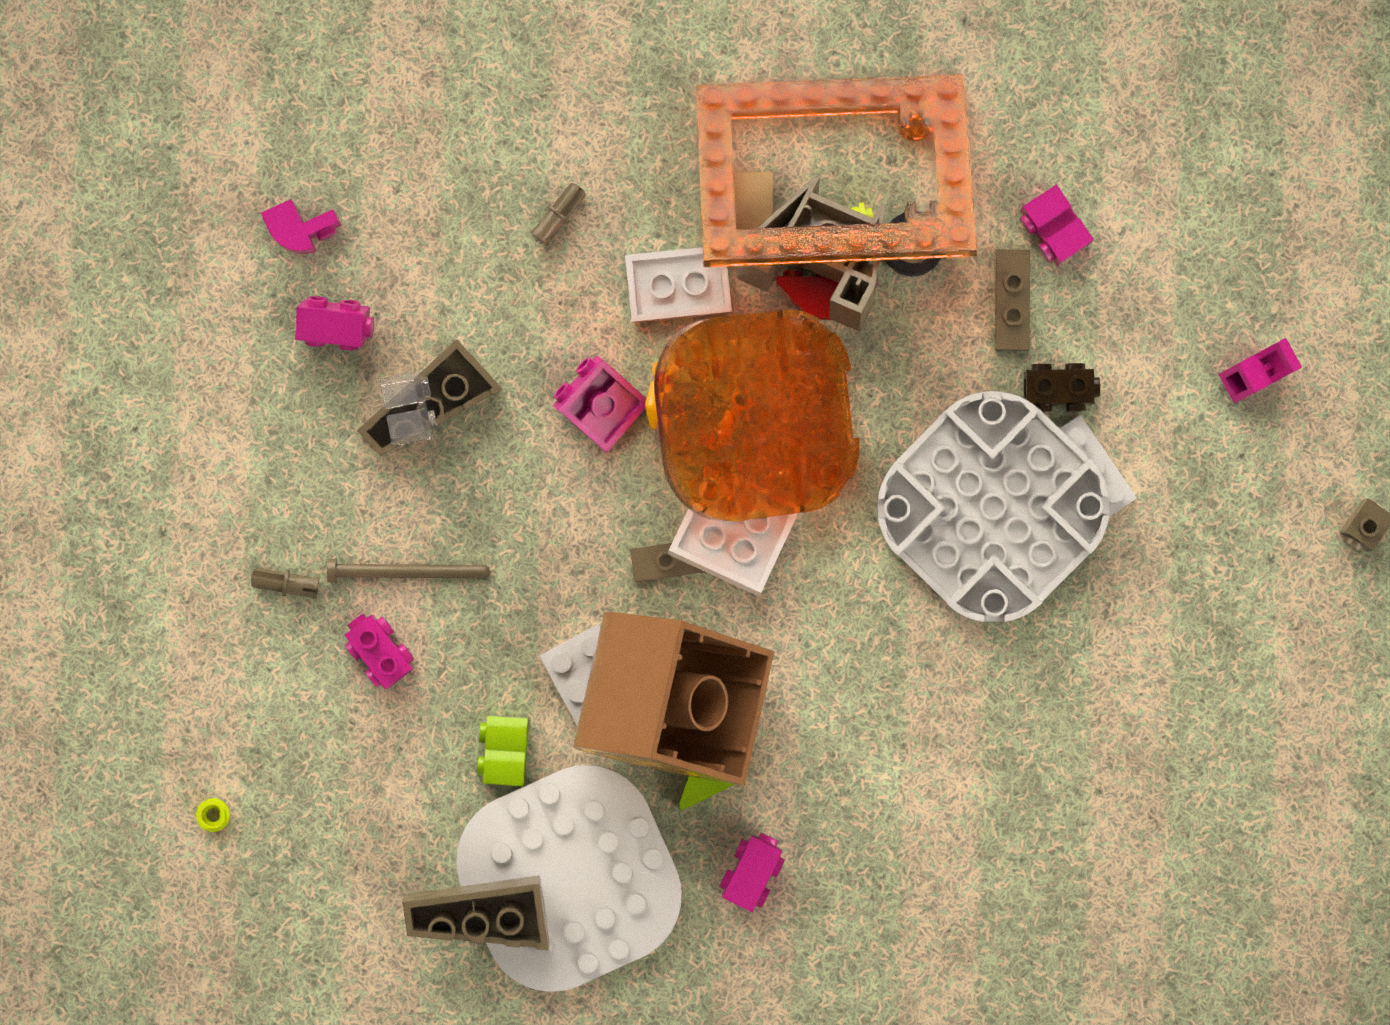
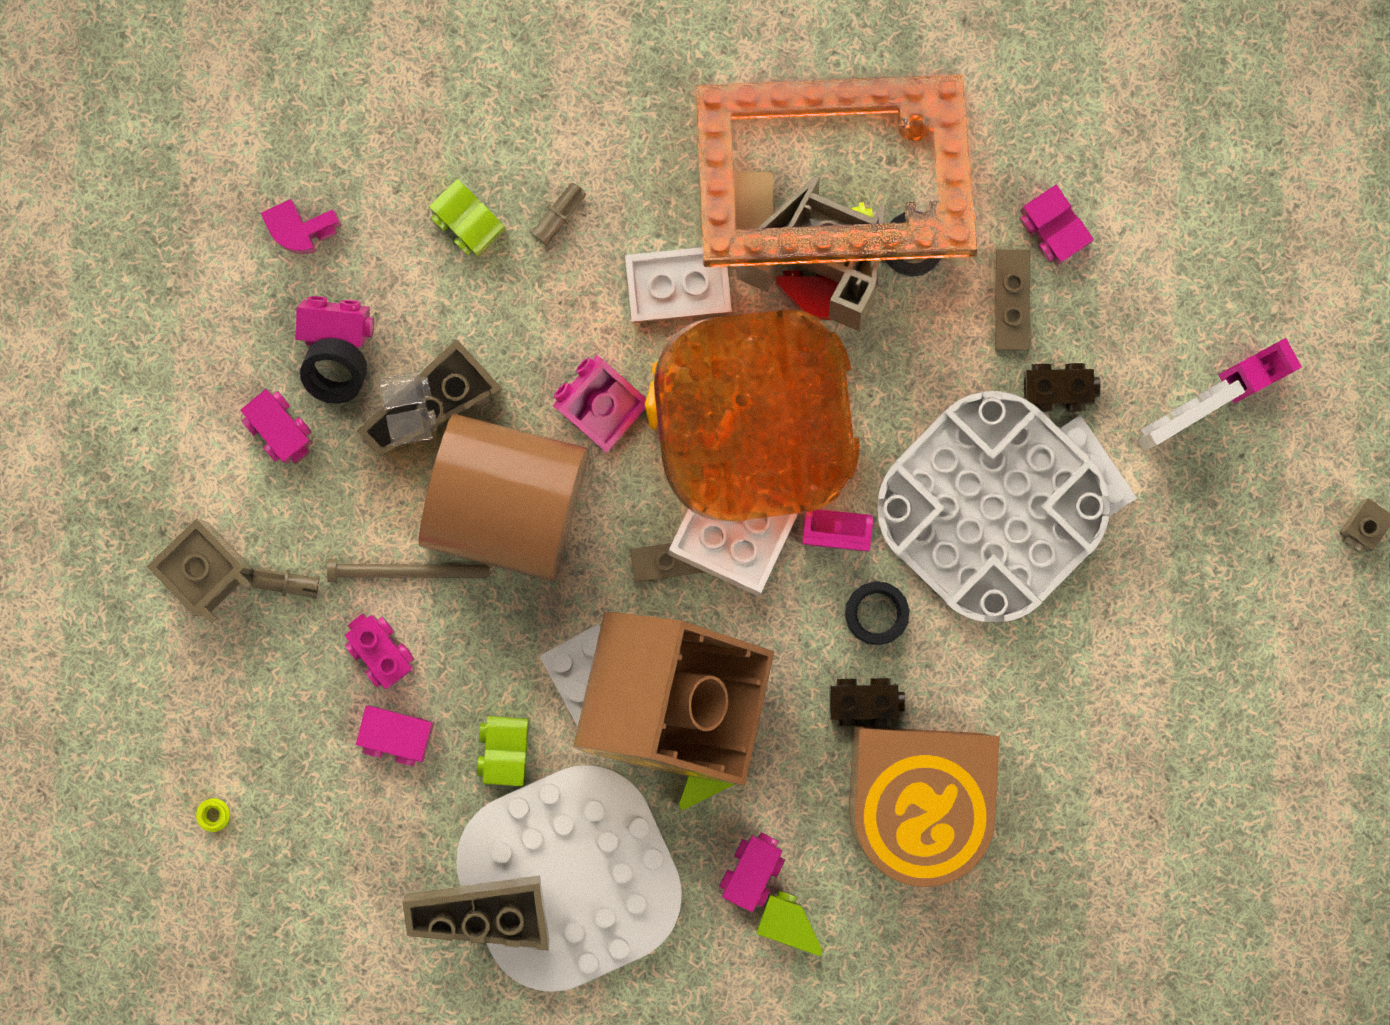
none -> dark tan container [147,519,254,623]
none -> dark pink brick [240,389,313,464]
none -> black tyre [300,338,367,404]
none -> dark pink brick [356,705,434,766]
none -> medium nougat brick [419,413,589,582]
none -> lime brick [429,179,506,257]
none -> lime slope [756,890,823,957]
none -> dark pink hinge [802,508,873,552]
none -> dark brown brick [829,678,905,726]
none -> black tyre [845,581,910,645]
none -> medium nougat brick [849,726,1000,887]
none -> white plate [1137,379,1245,451]

